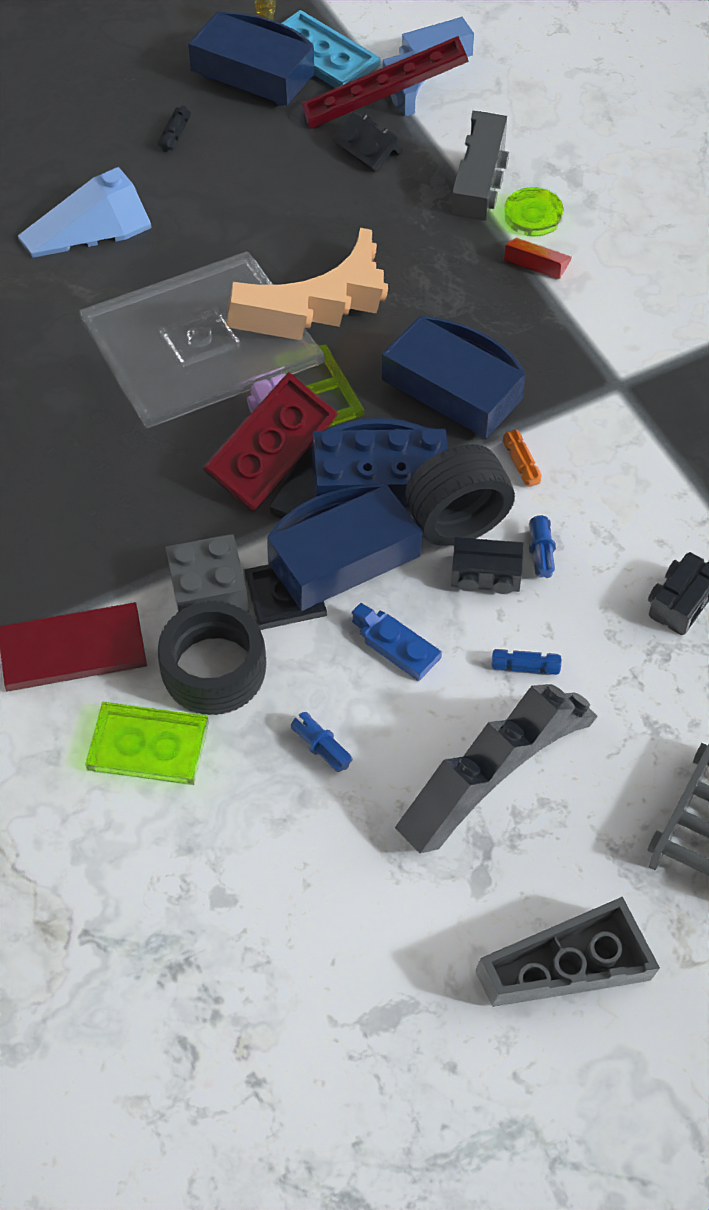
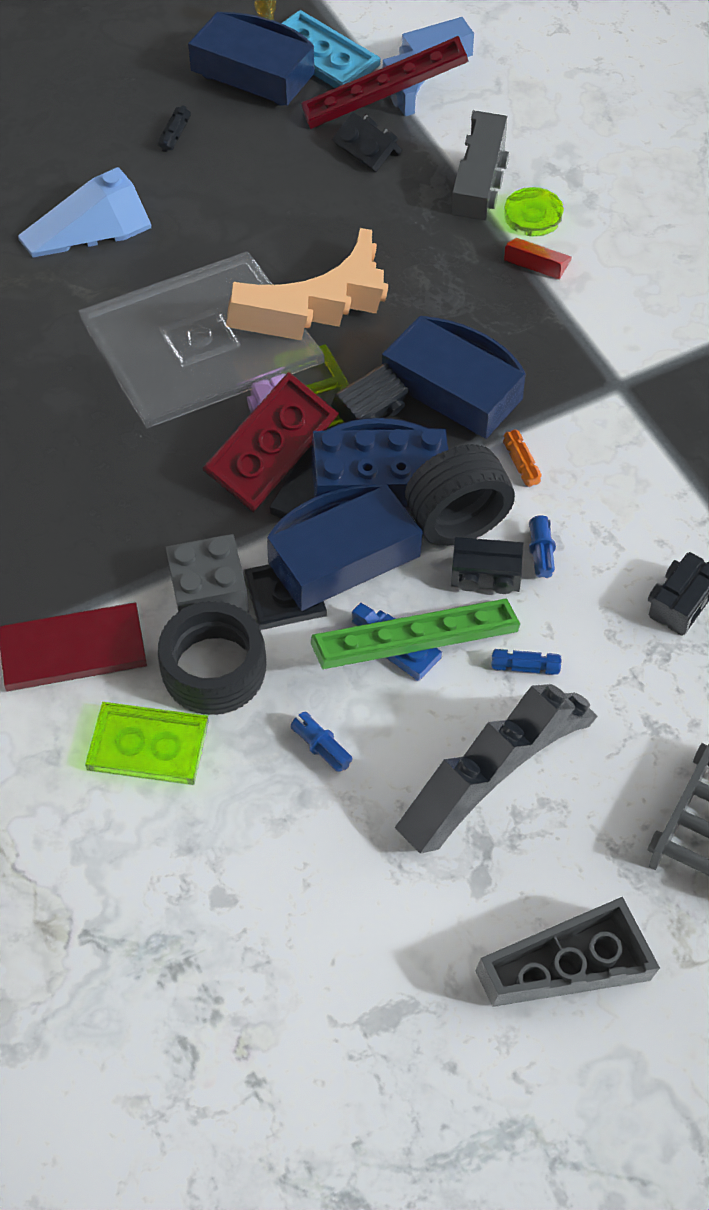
none -> bright green tile [310,598,520,670]
none -> black brick [331,363,409,423]

